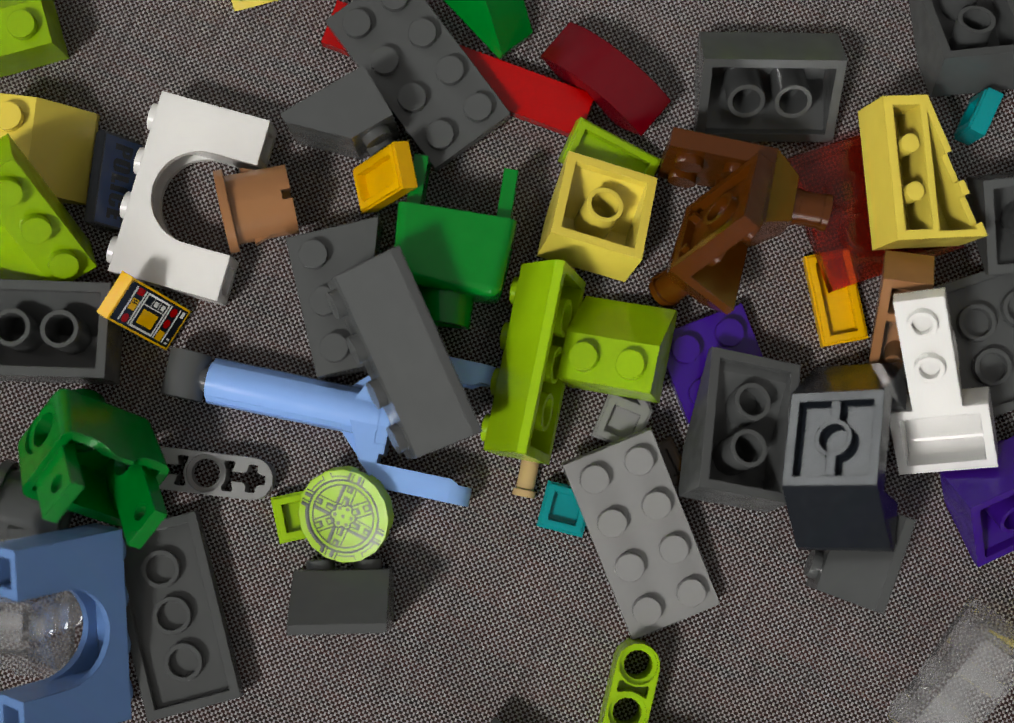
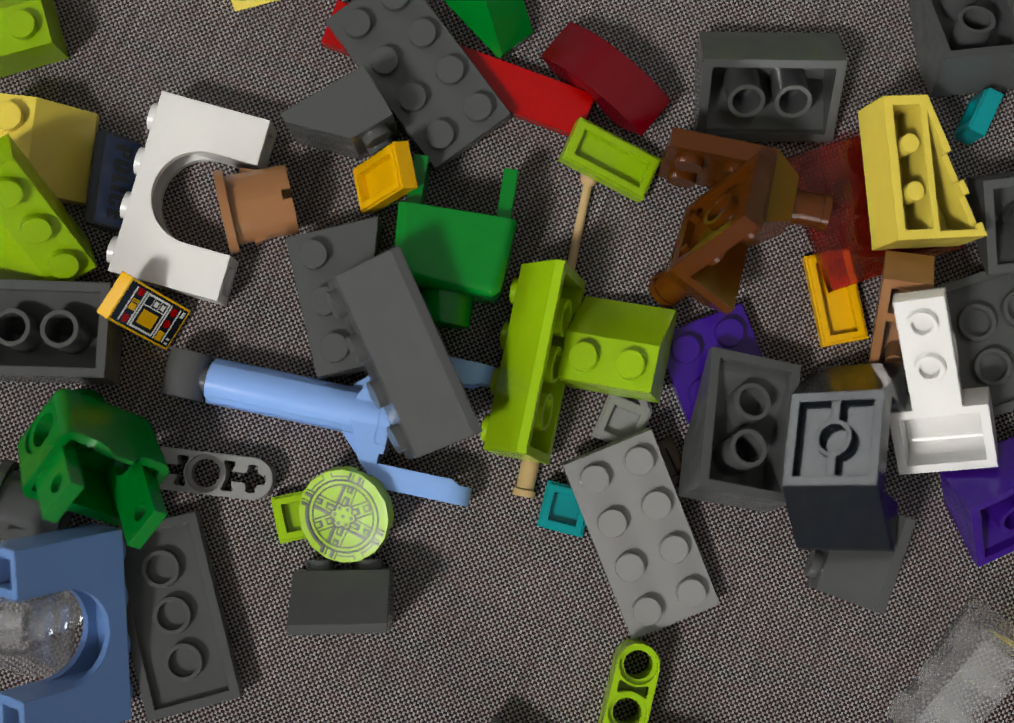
light yellow slope [537,151,658,282] -> none

